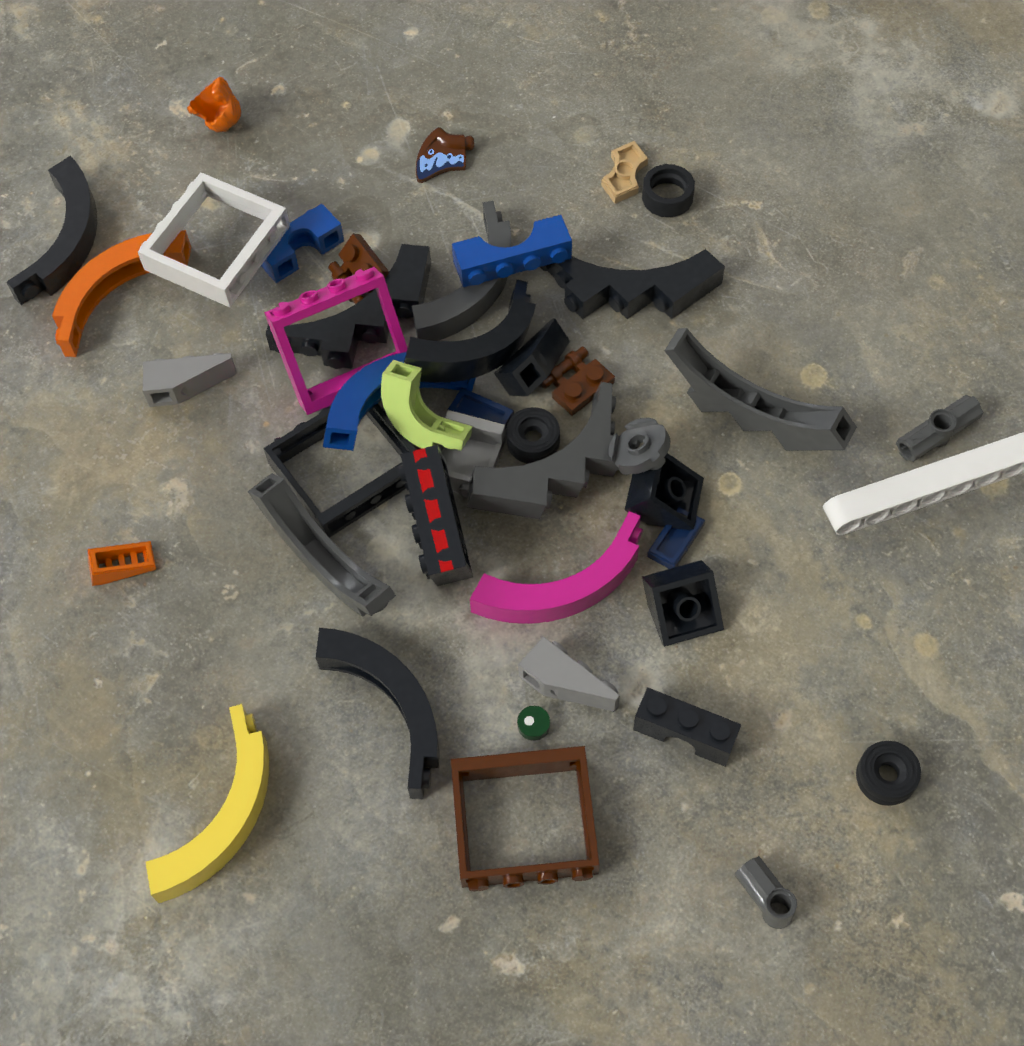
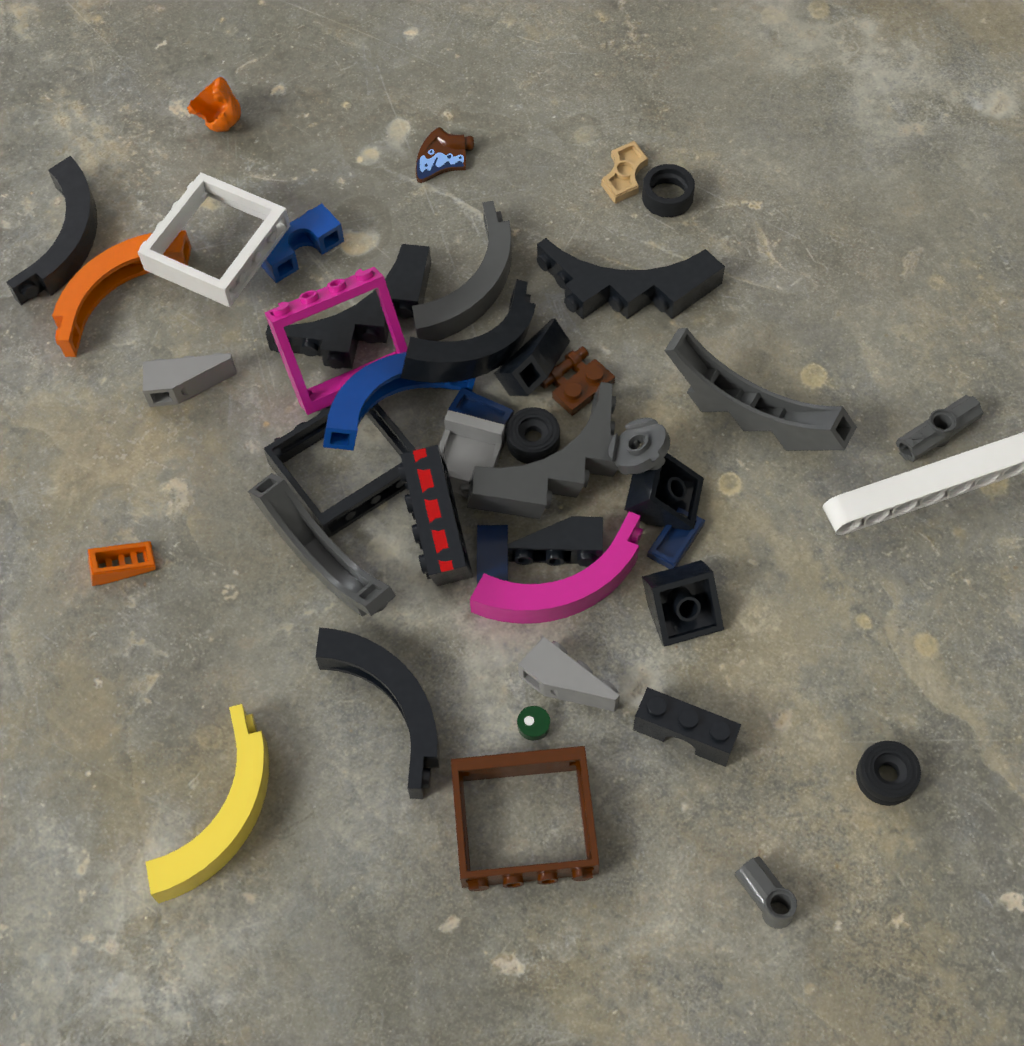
reddish brown plate [328,233,389,305] -> none
yellowish green arch [381,360,473,451] -> none
blue arch [452,215,572,287] -> none
none -> dark blue tile [477,525,508,585]
none -> black slope [508,516,603,567]

